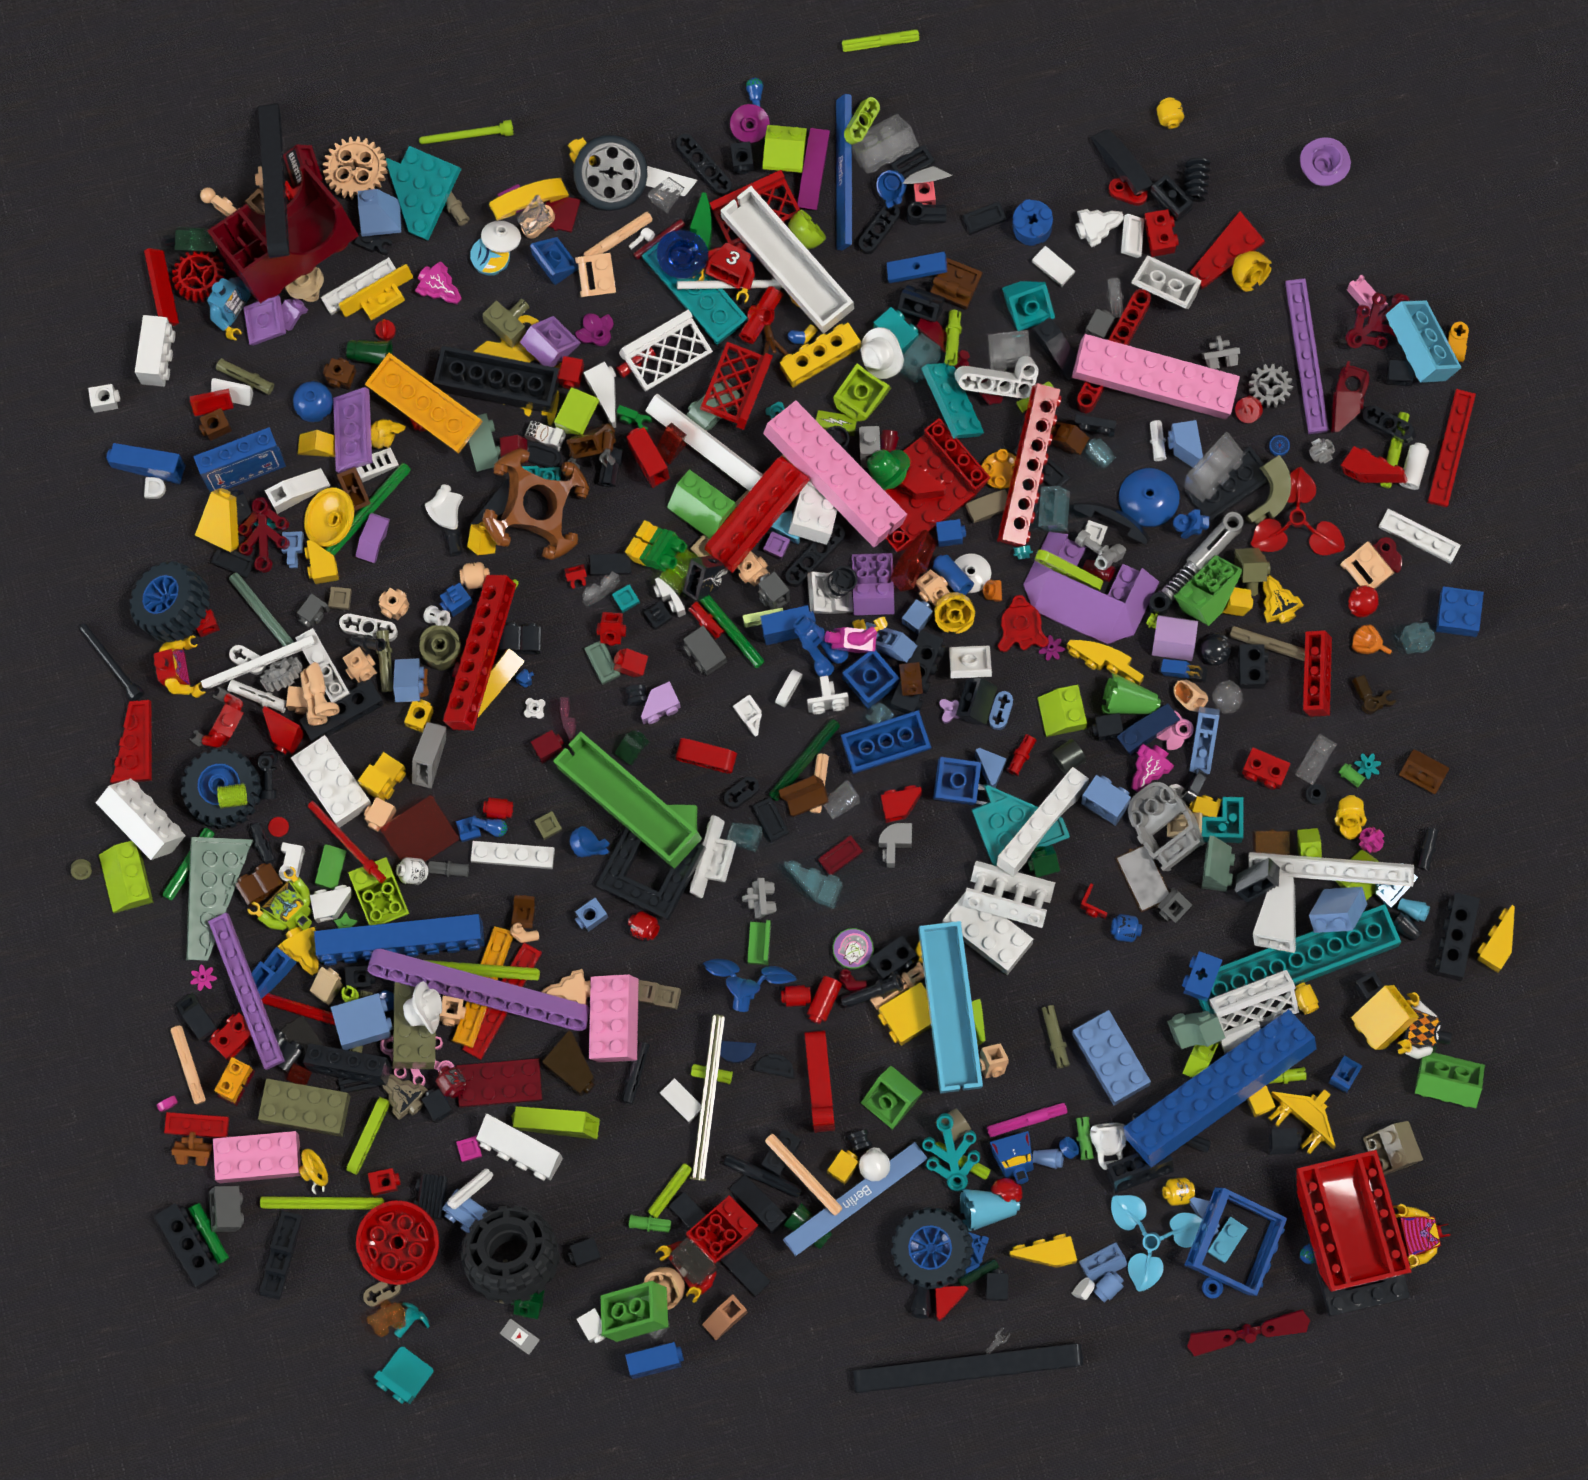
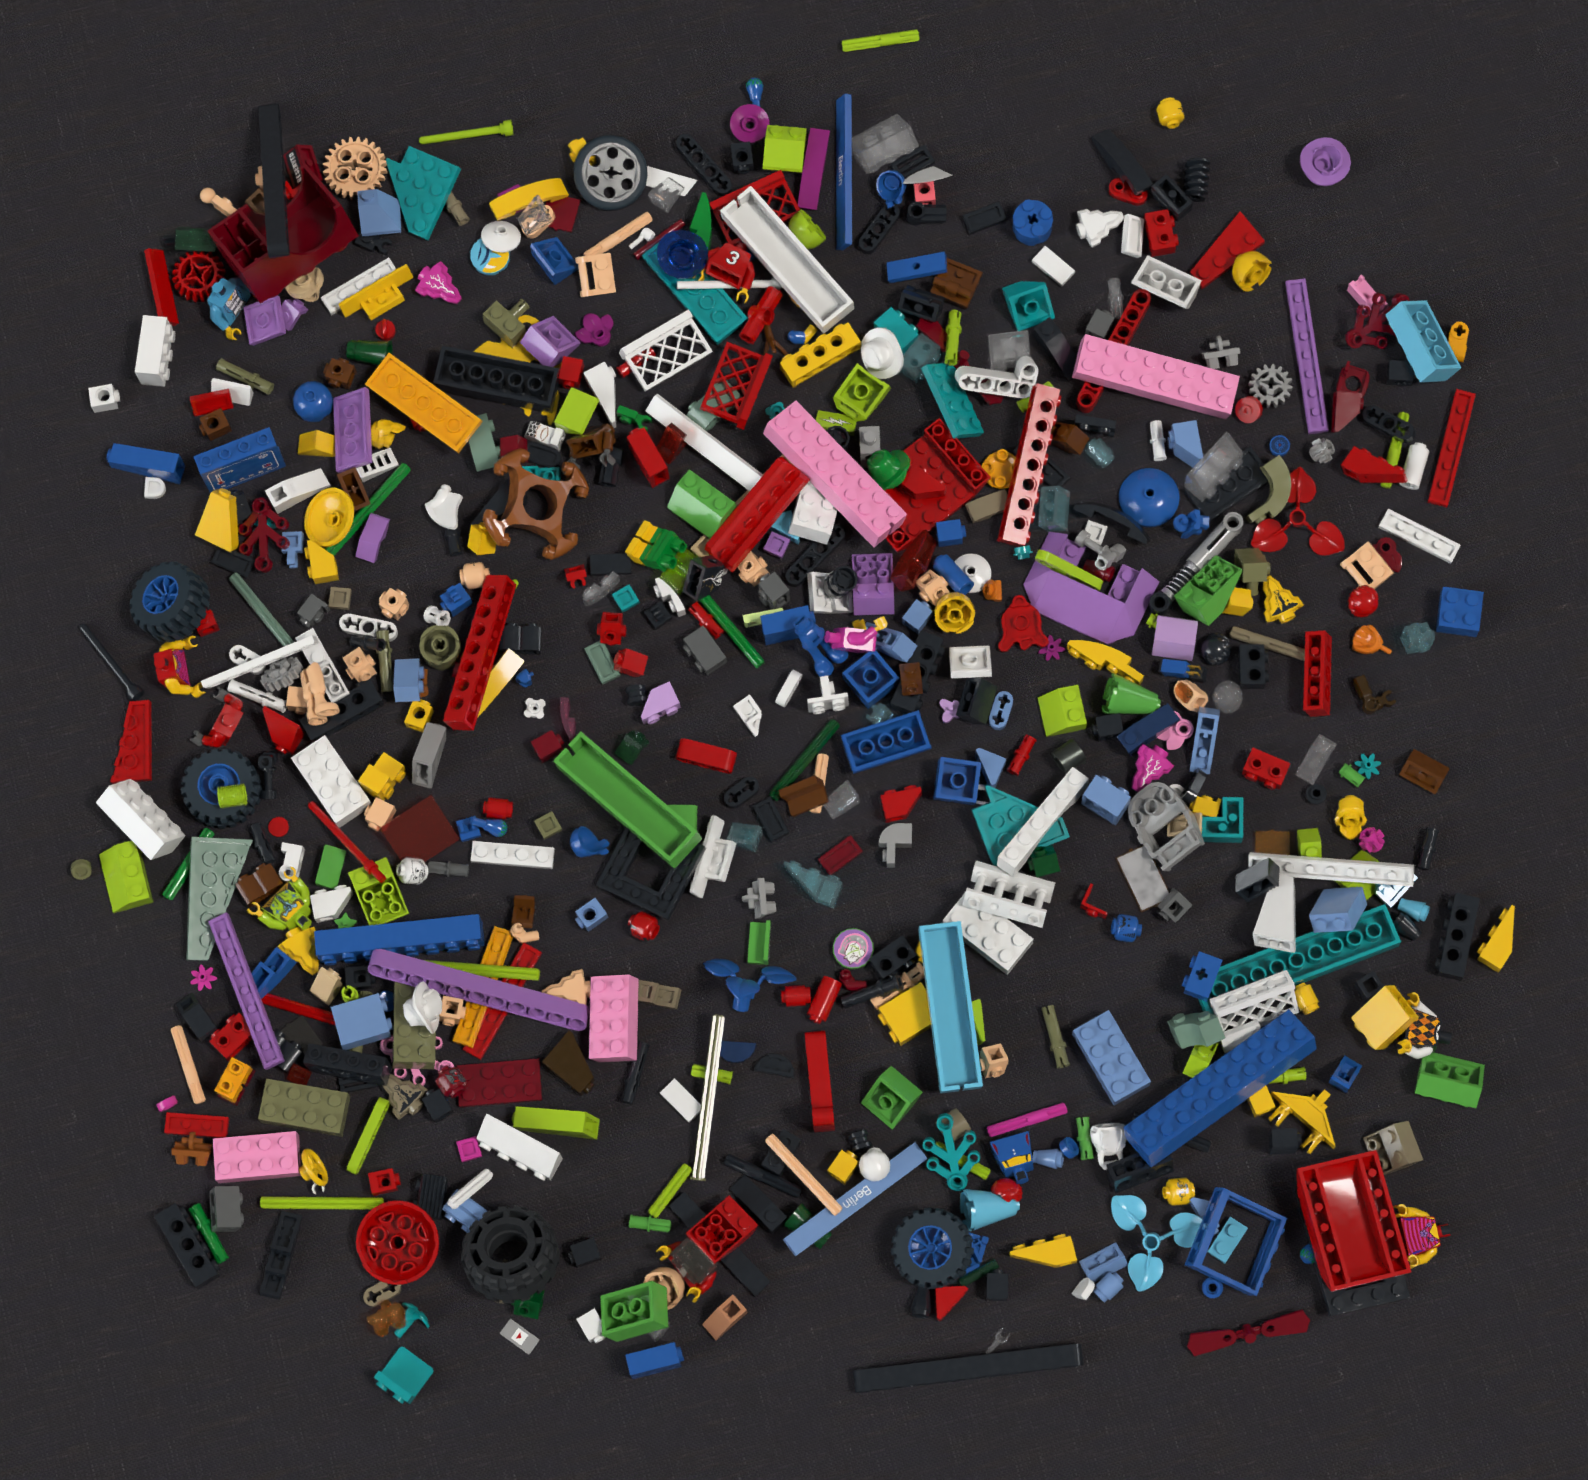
lime beam [844,97,880,145] -> none
dark red cone [880,430,899,452] -> none
sand green slope [1201,836,1235,891] -> none

